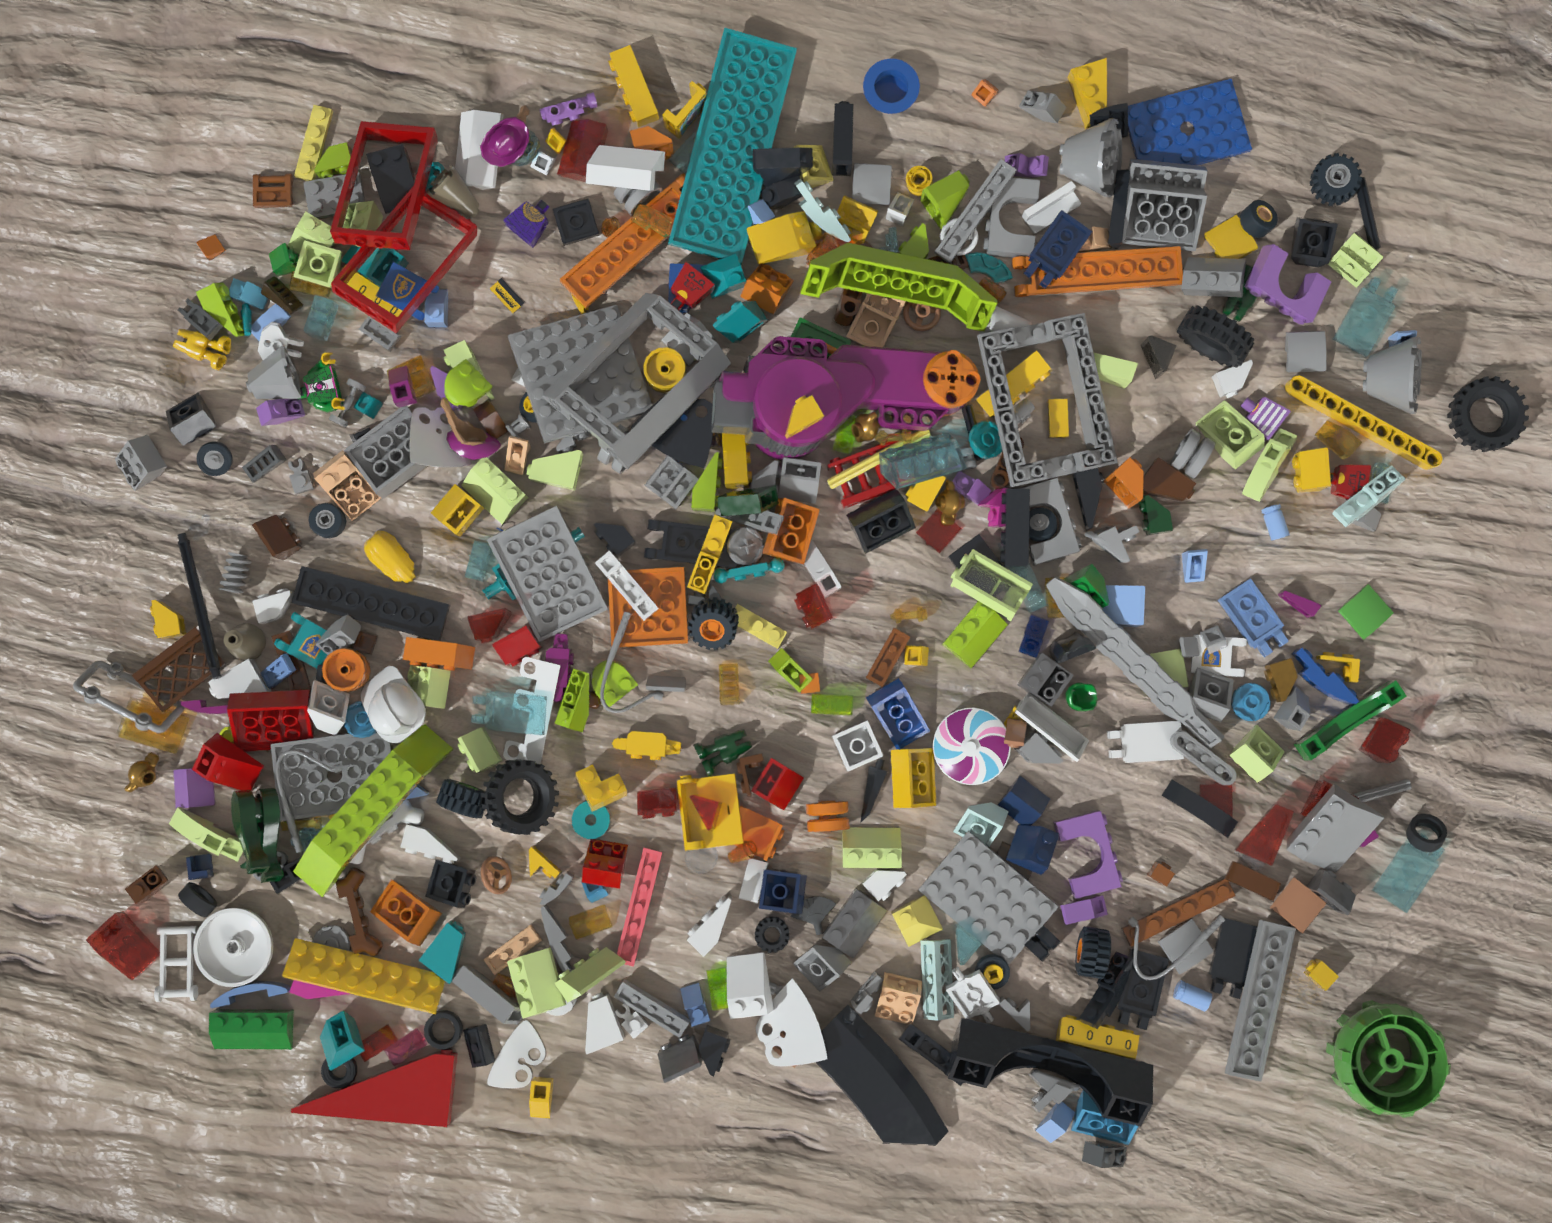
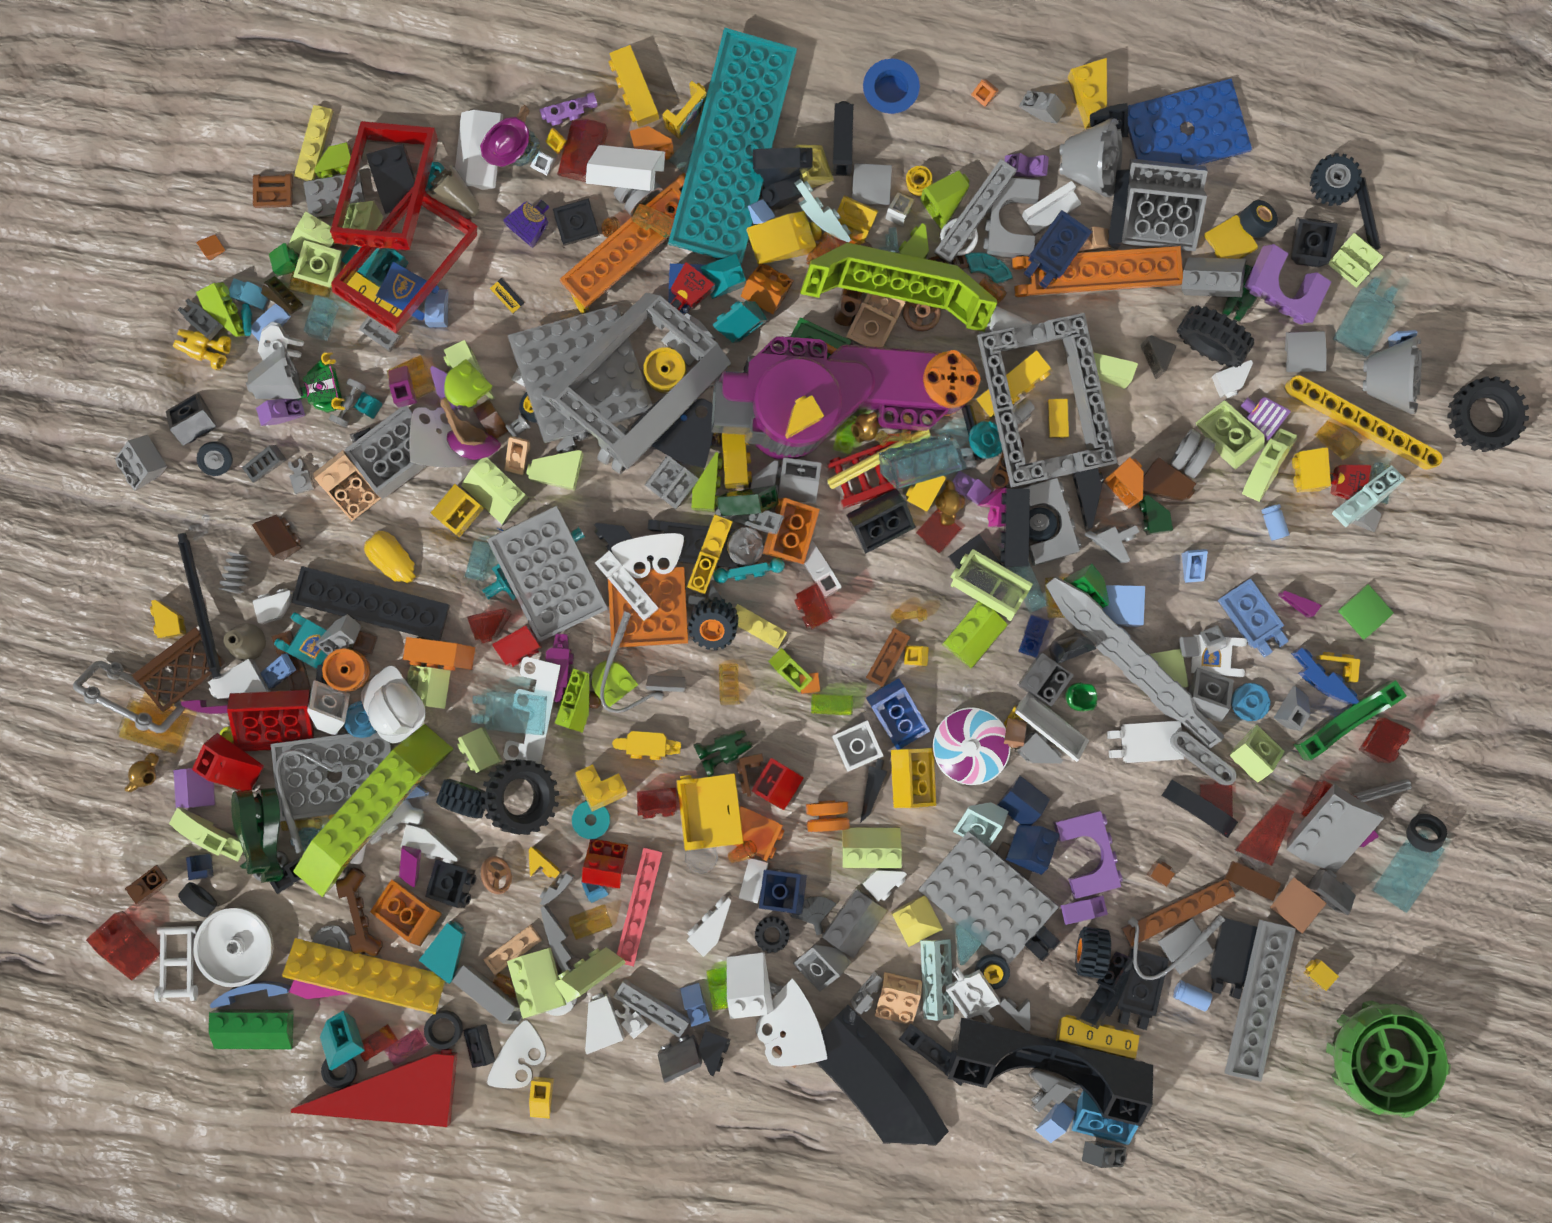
black wheel [308,503,346,539] -> none
clear red slope [689,795,722,831] -> none
pearl gold slope [1264,658,1298,702] -> none
none -> magenta slope [399,845,421,887]
none -> white piece [611,533,684,578]

